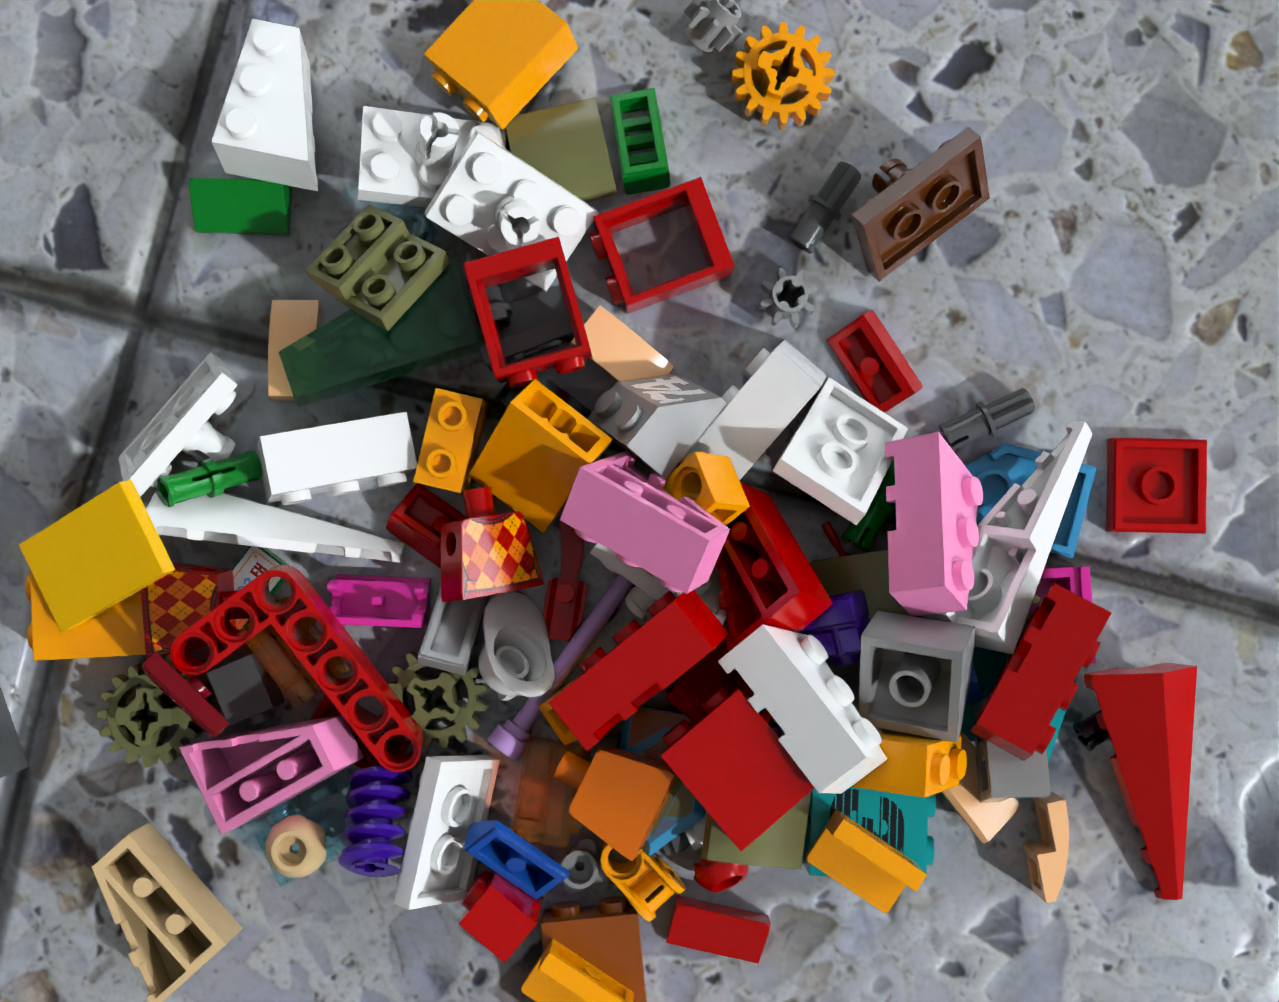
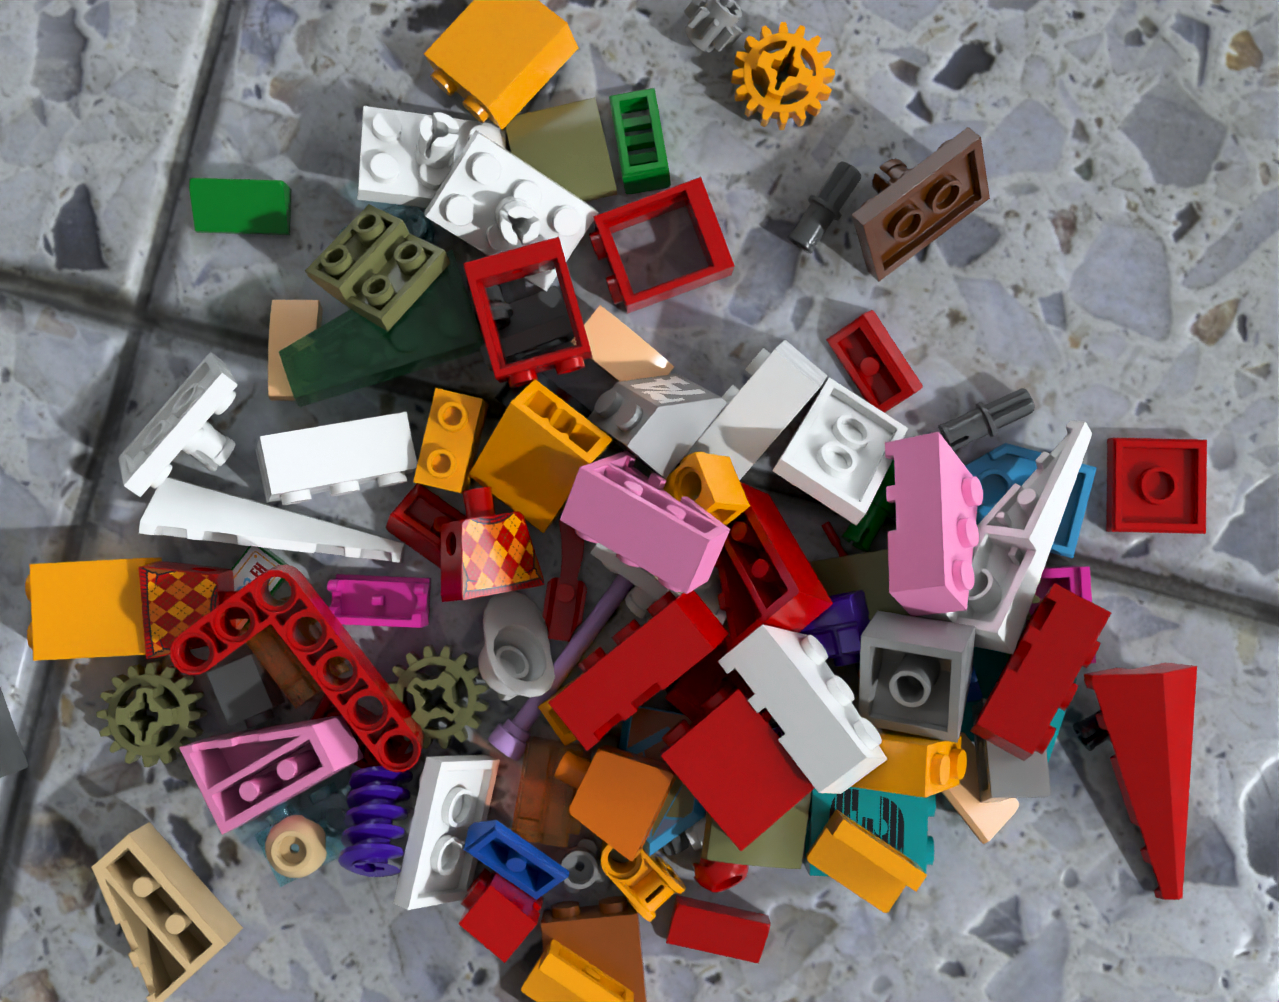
yellow tile [19,480,175,632] -> none
dark red plate [142,652,230,738] -> none
green pin [157,450,262,507] -> none
white wedge [211,19,318,191] -> none
light grey tile [418,589,490,676] -> none
light grey gear [758,268,818,328] -> none
light nougat slope [1023,791,1069,903] -> none

